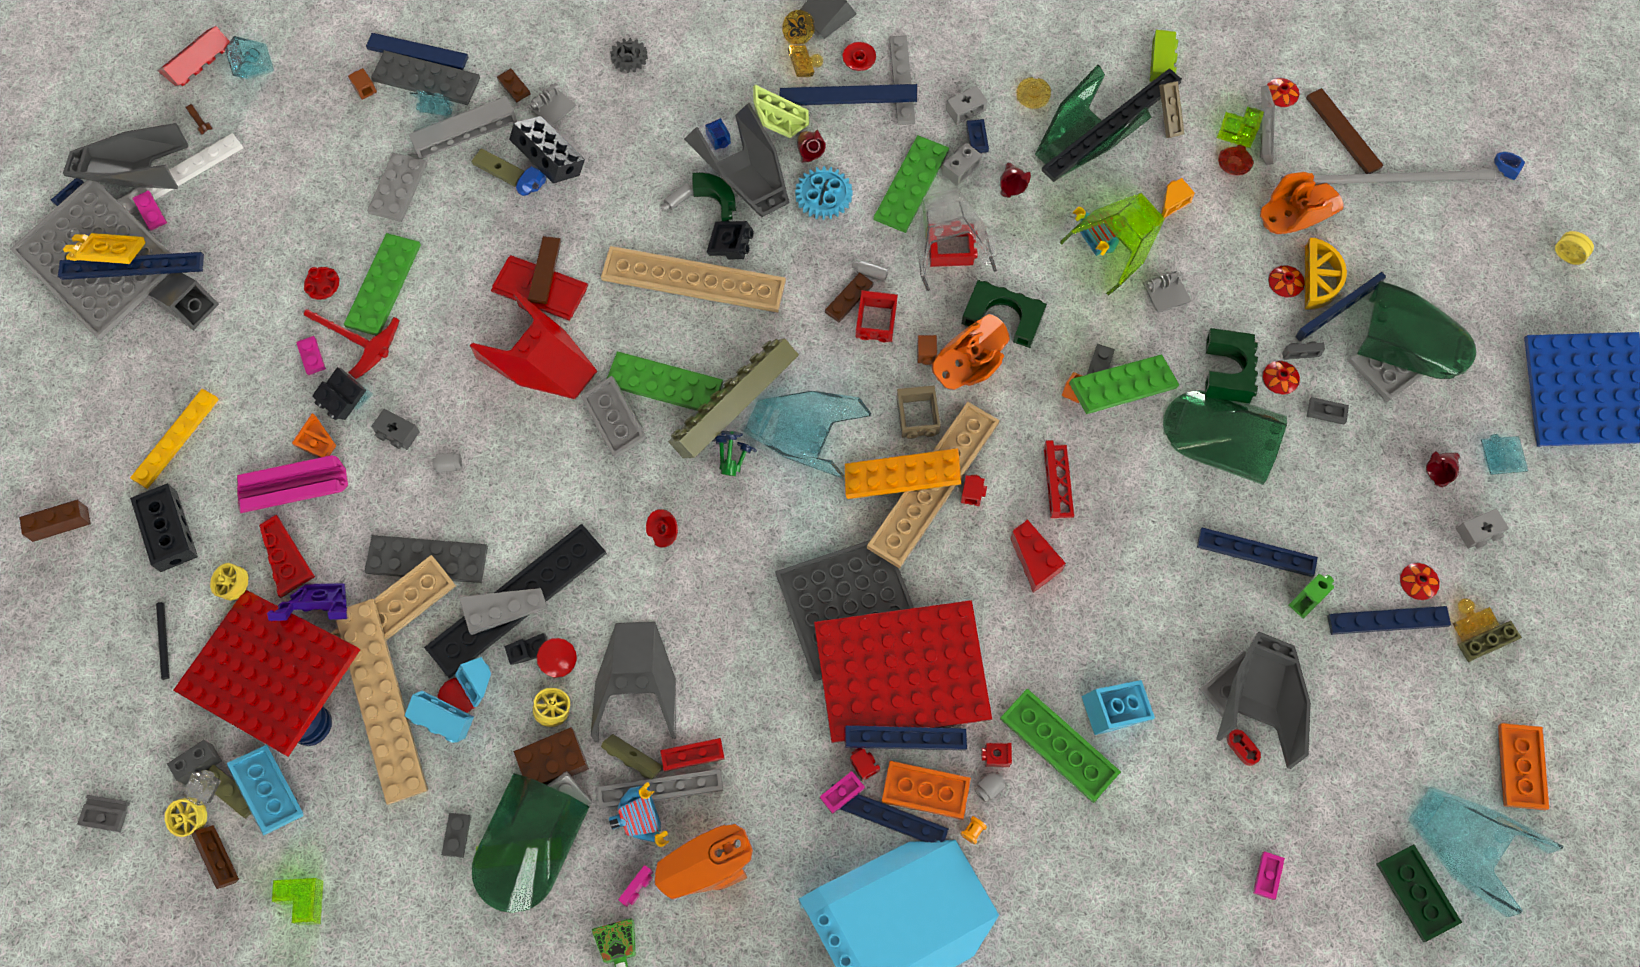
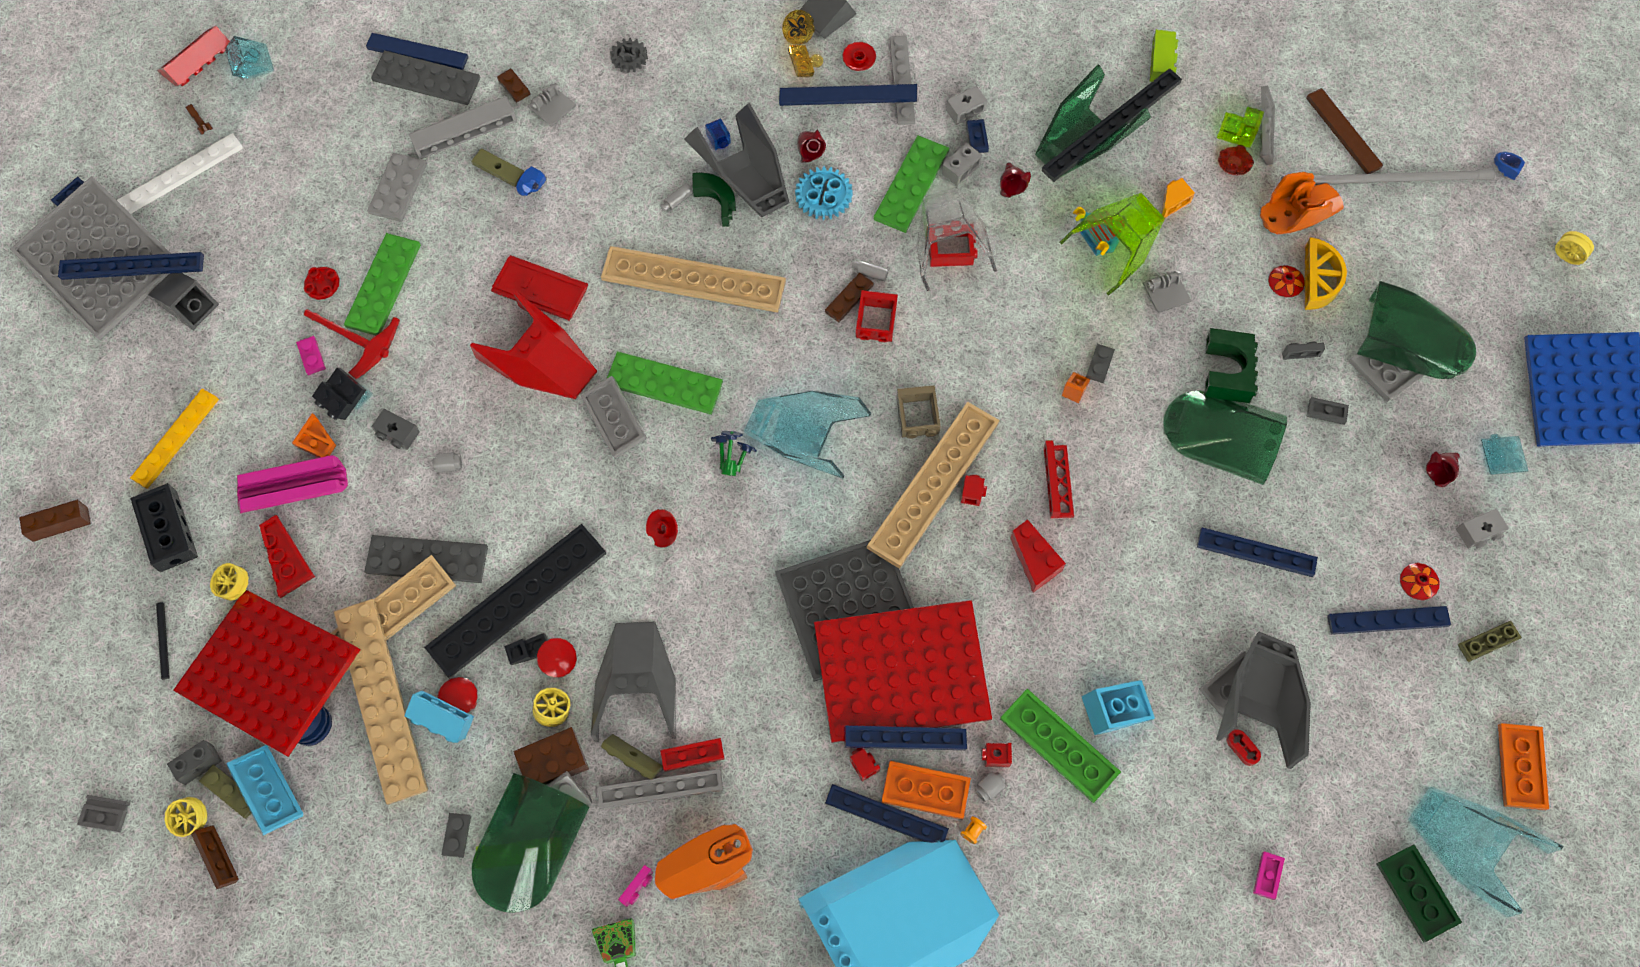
dark grey windscreen [63,123,188,189] -> none
yellow tile [63,233,145,264] -> none
dark pink plate [132,190,167,231] -> none
clear brick [182,770,221,806] -> none
dark purple wing [267,583,348,621] -> none
clear neon green brick [272,878,323,925] -> none
dark orange brick [348,68,377,100] -> none
clear light blue hinge [410,90,454,116] -> none
medium azure slope [455,657,491,707] -> none
light grey wing [459,588,547,635] -> none
black brick [509,116,585,184] -> none
reddish brown tile [528,236,562,304] -> none
torso [609,782,669,847] -> none
olive brick [668,338,799,458] -> none
black plate [706,221,754,260] -> none
yellowish green wedge [753,85,809,138] -> none
dark pink plate [820,771,865,815] -> none
light orange plate [845,448,961,499] -> none
dark orange brick [917,335,937,365] -> none
orange piece [932,314,1010,390] -> none
dark green arch [961,280,1047,348] -> none
clear yellow tile [1016,77,1051,109] -> none
bright green plate [1069,354,1179,415] -> none
dark tan plate [1159,81,1185,138] -> none
red dish [1263,361,1300,395] -> none
red dish [1267,78,1300,107] -> none
bright green torso [1289,574,1334,619] -> none
dark blue tile [1295,272,1386,341] -> none
clear yellow plate [1452,598,1499,641] -> none

